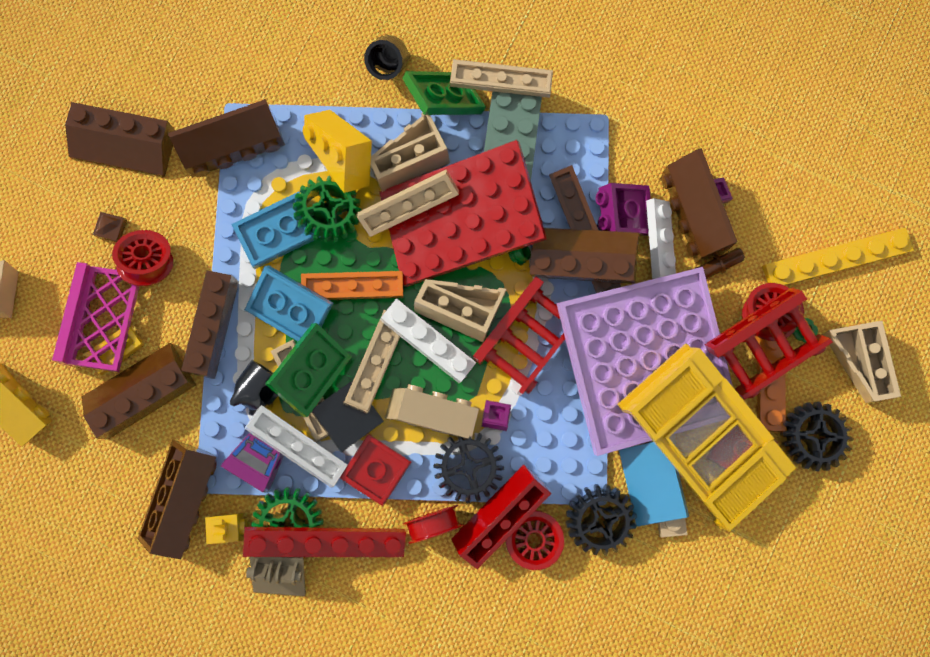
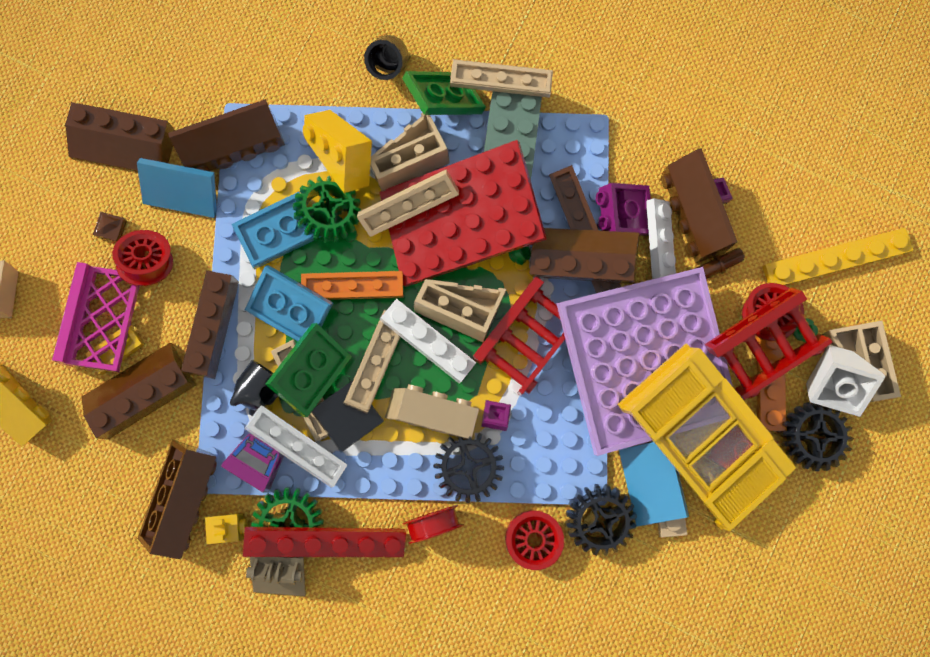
red tile [340,434,412,506] -> none
red brick [451,464,552,569] -> none
none -> dark azure tile [137,158,217,218]
none -> white slope [806,345,885,417]

